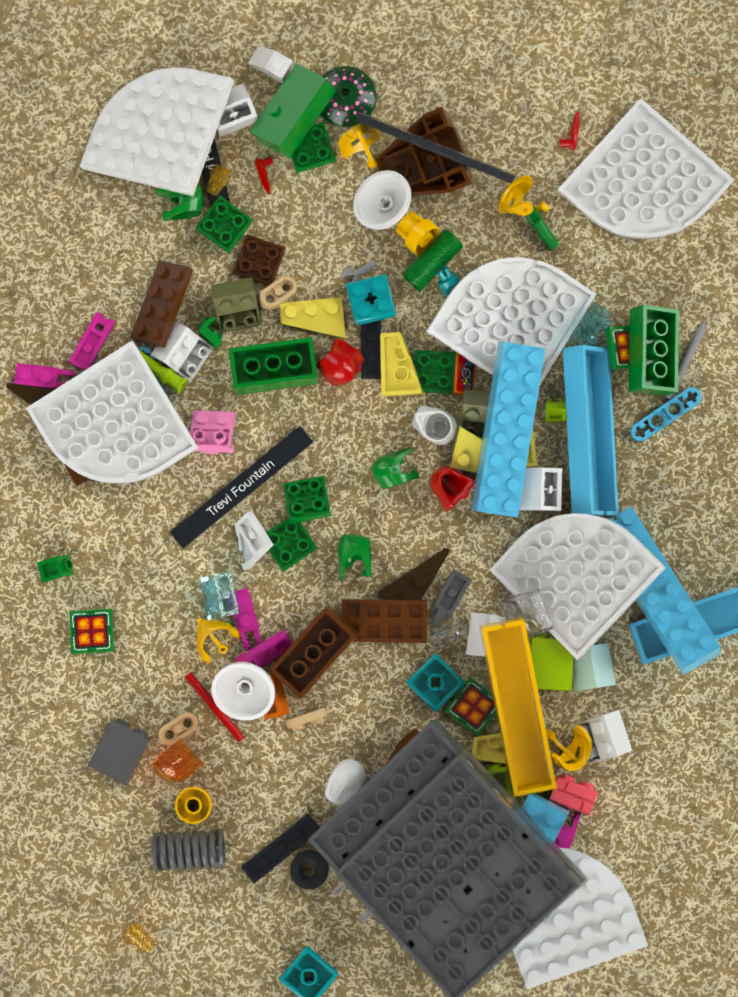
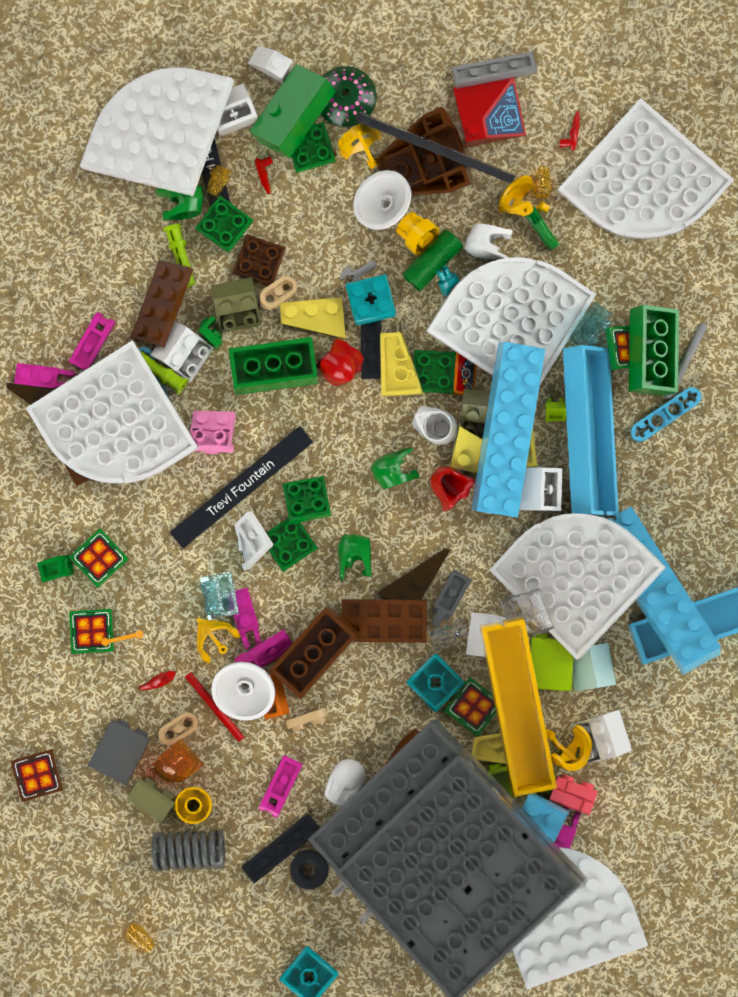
none -> tile [11,749,64,802]
none -> tile [69,528,129,588]
none -> light orange hinge [101,630,143,646]
none -> olive slope [127,776,176,823]
none -> red bar [139,671,177,690]
none -> lime pin [163,223,196,287]
none -> dark pink plate [258,755,303,818]
none -> light grey tile [452,51,537,88]
none -> red slope [453,77,526,148]
none -> white helmet [464,224,512,260]
none -> clear yellow cone [531,166,552,199]

